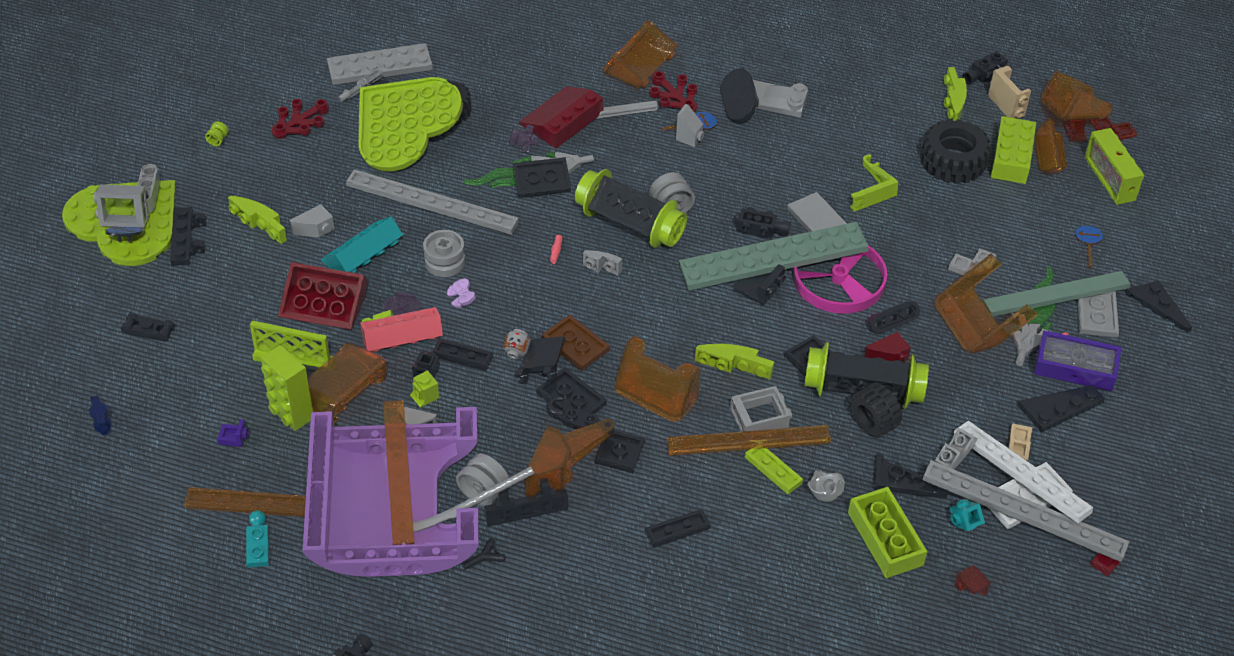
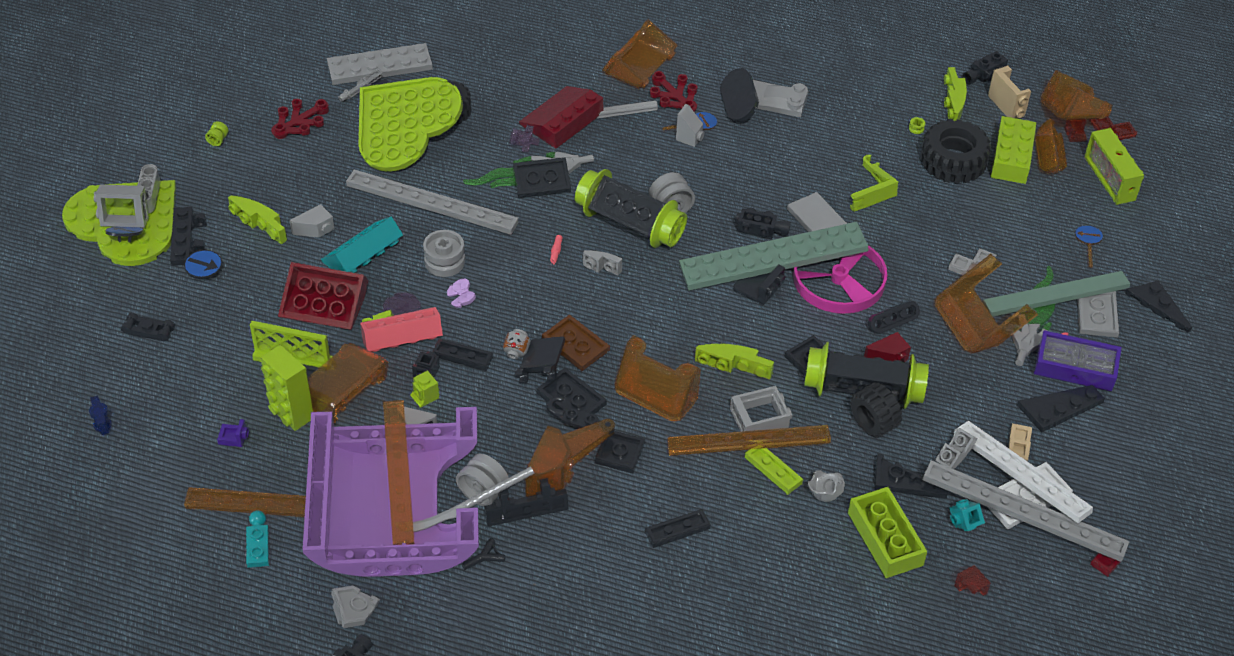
none -> blue piece [184,250,222,279]
none -> light grey plate [331,585,380,628]
none -> lime bush [909,117,925,134]

